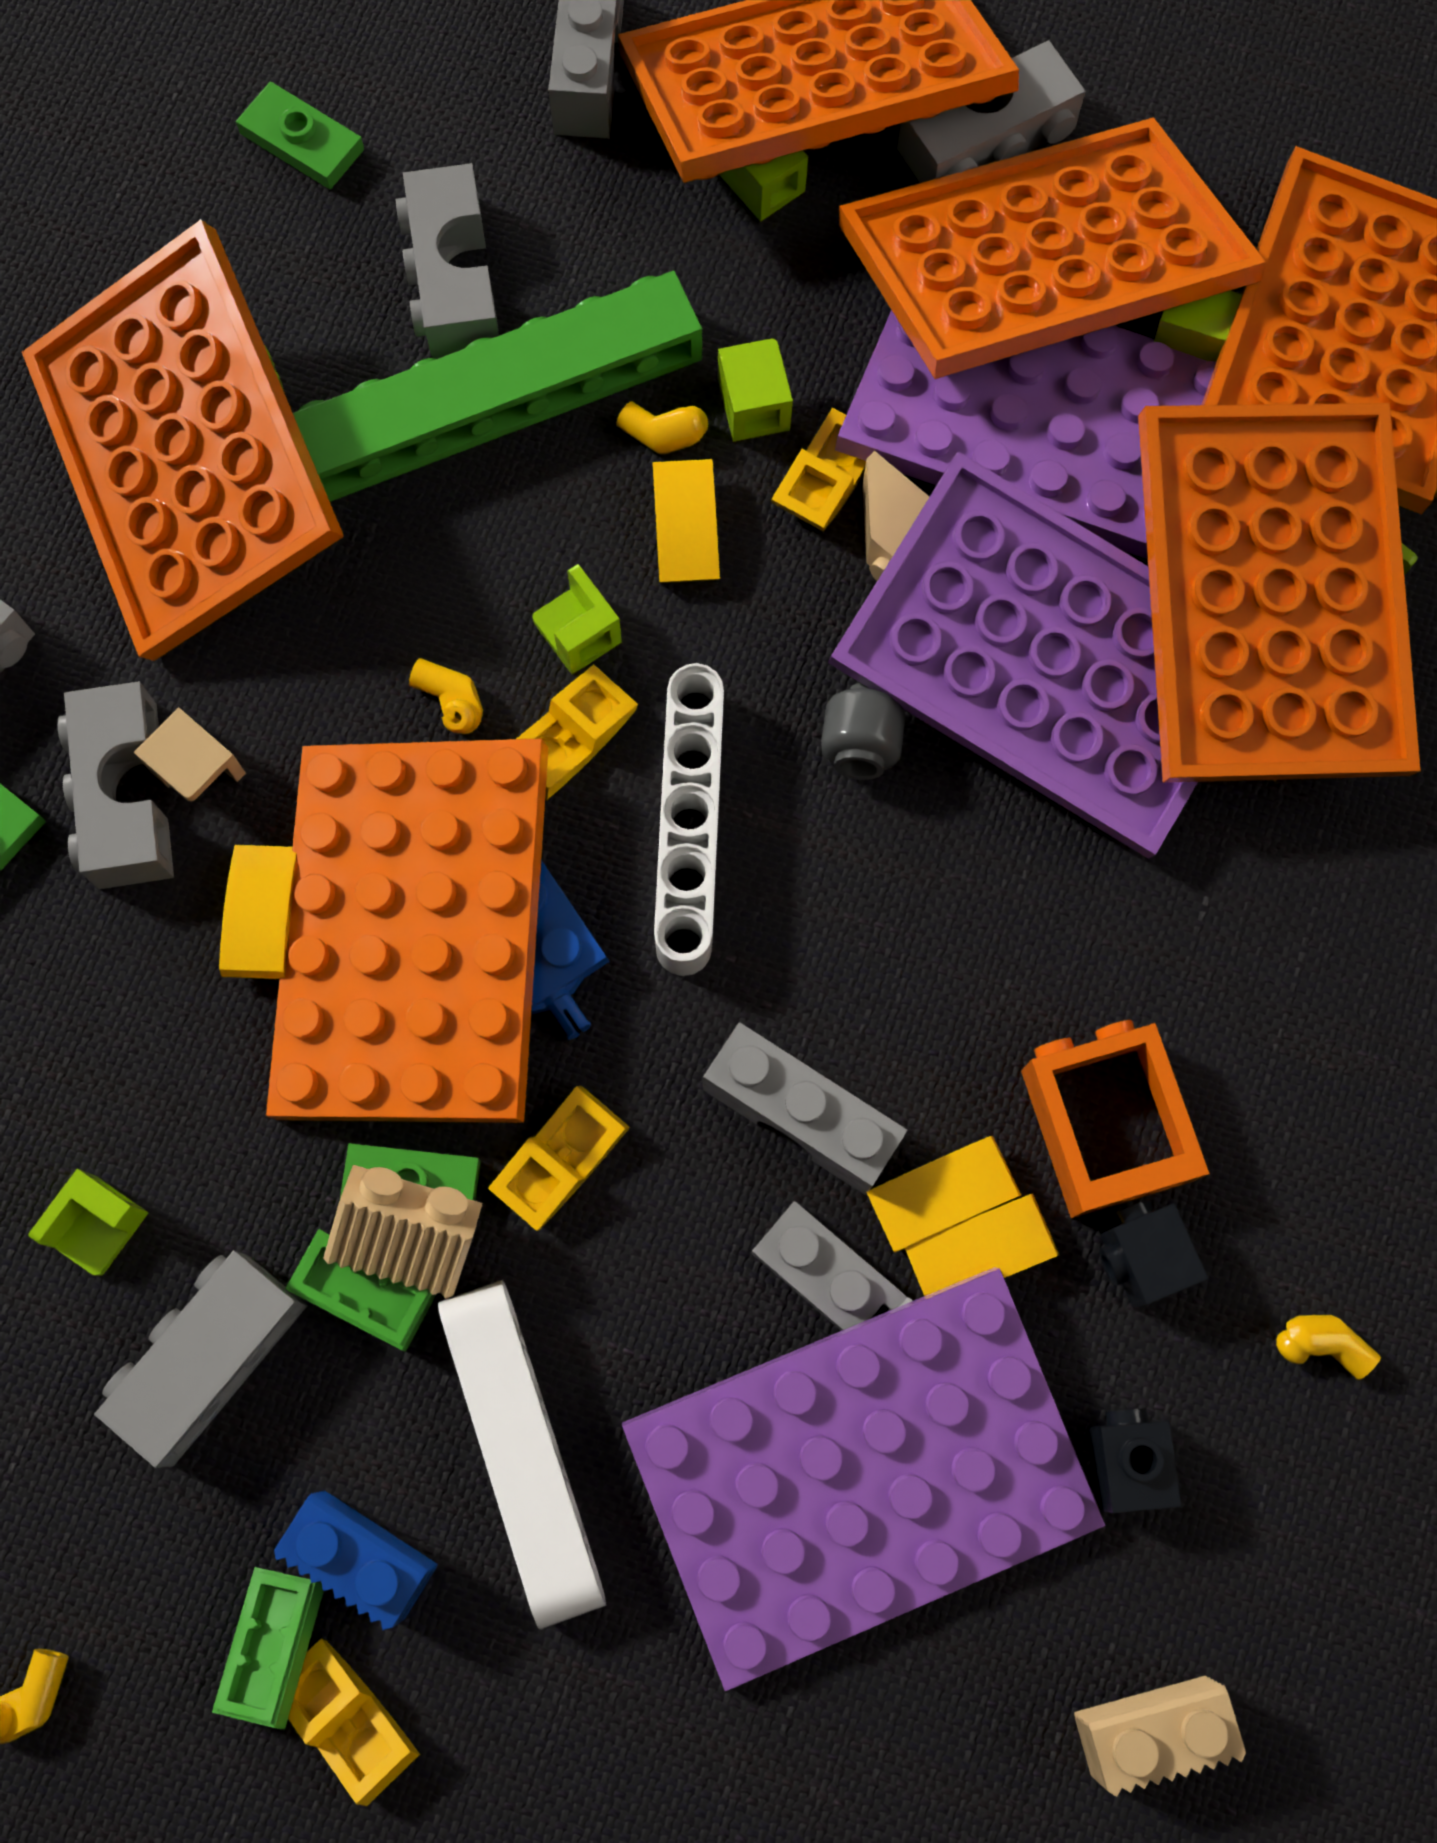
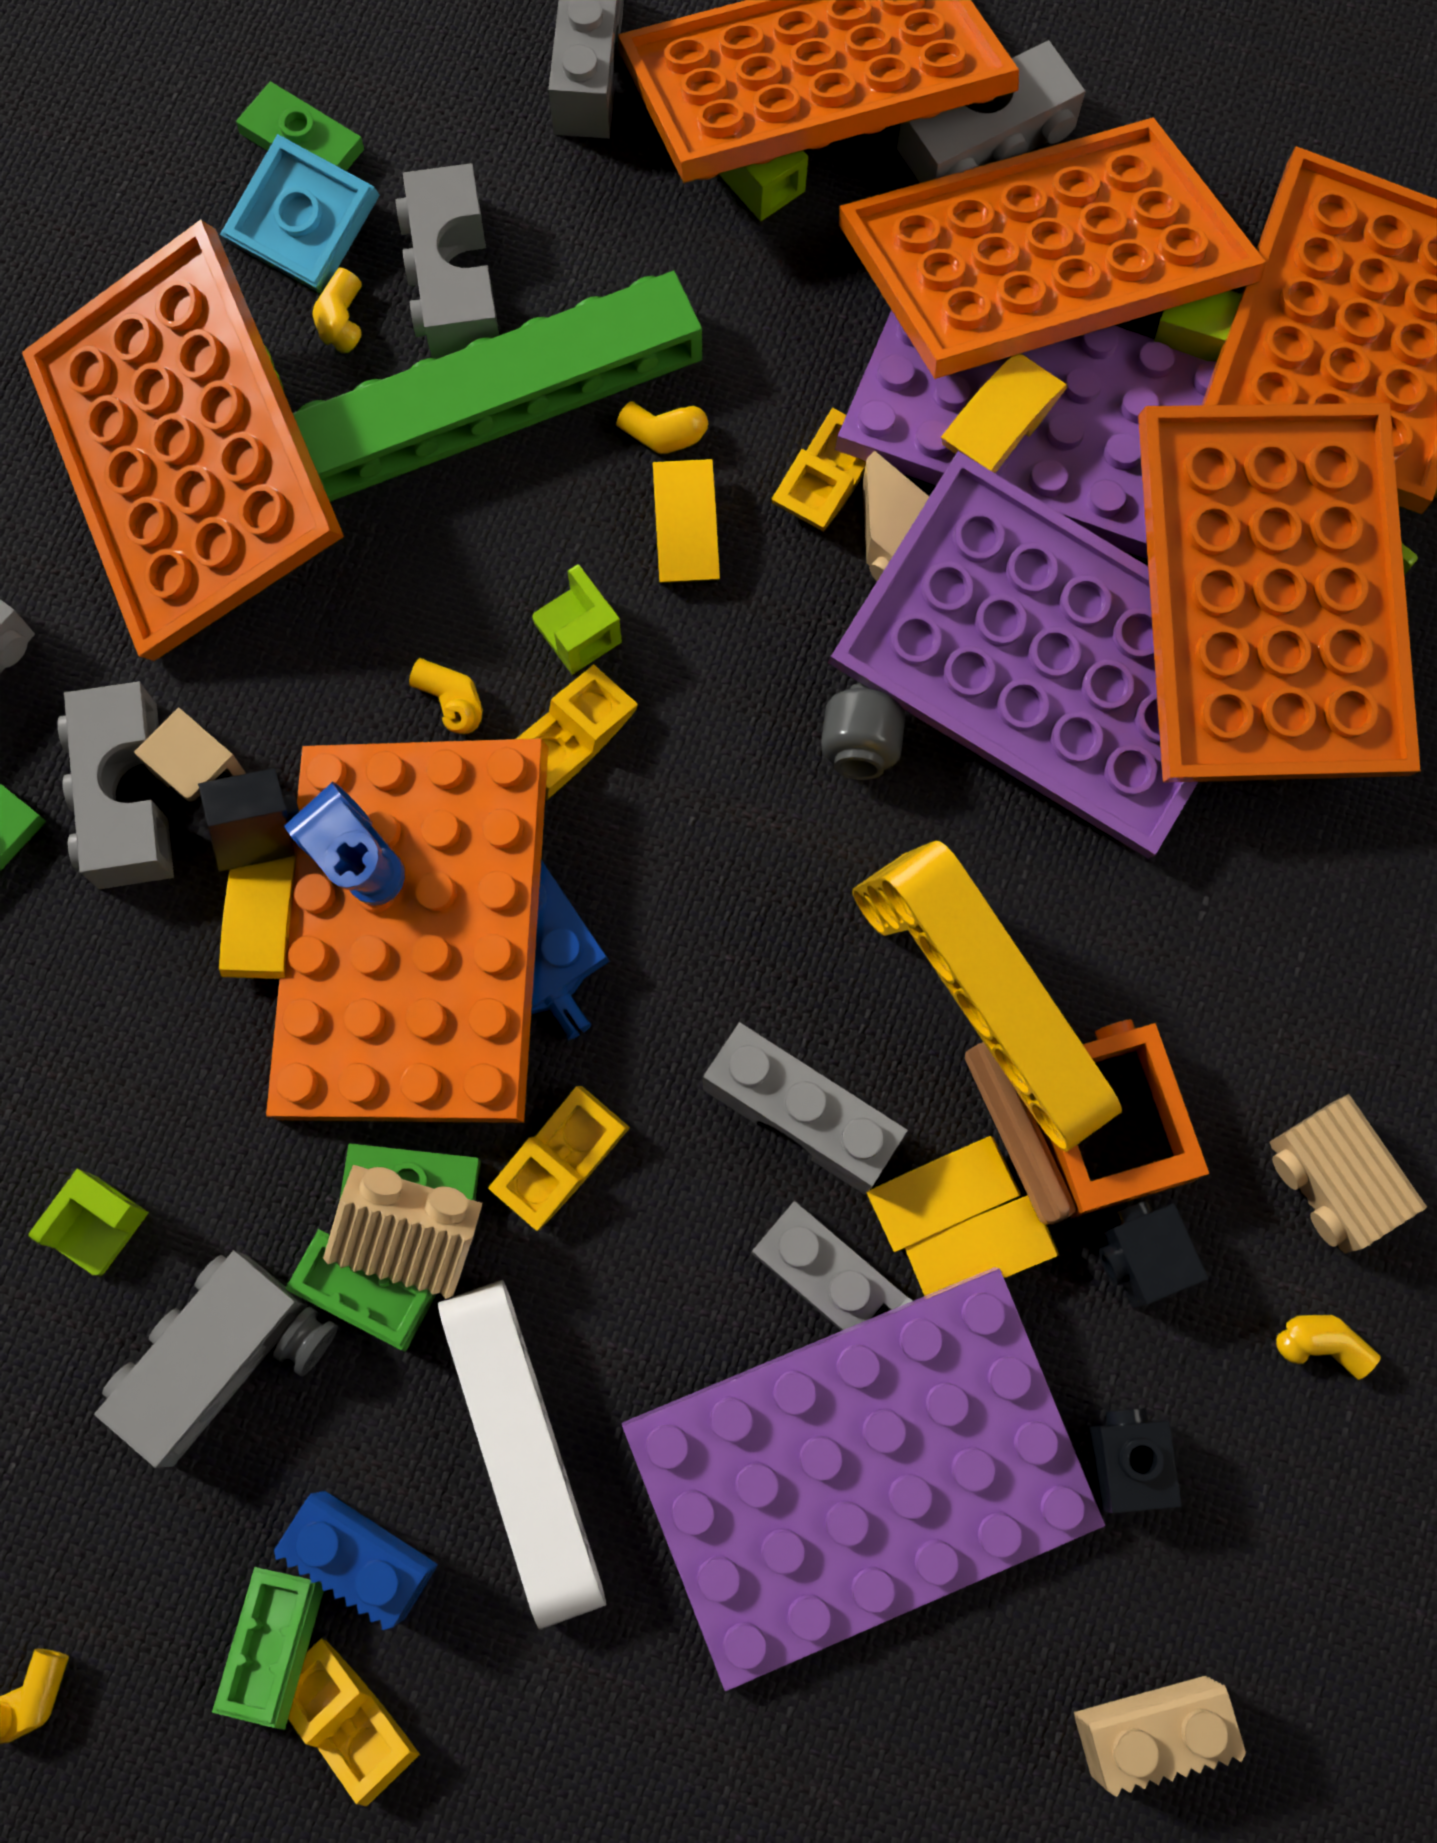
white beam [654,663,724,976] -> none
lime panel [718,338,793,442] -> none
none -> black brick [198,768,299,872]
none -> medium azure tile [220,134,380,294]
none -> dark grey bush [273,1307,338,1376]
none -> blue piece [284,781,405,906]
none -> yellow arm [312,267,362,353]
none -> yellow beam [852,840,1122,1152]
none -> yellow slope [941,353,1067,473]
none -> medium nougat axle [965,1042,1076,1225]
none -> tan brick [1270,1094,1427,1253]

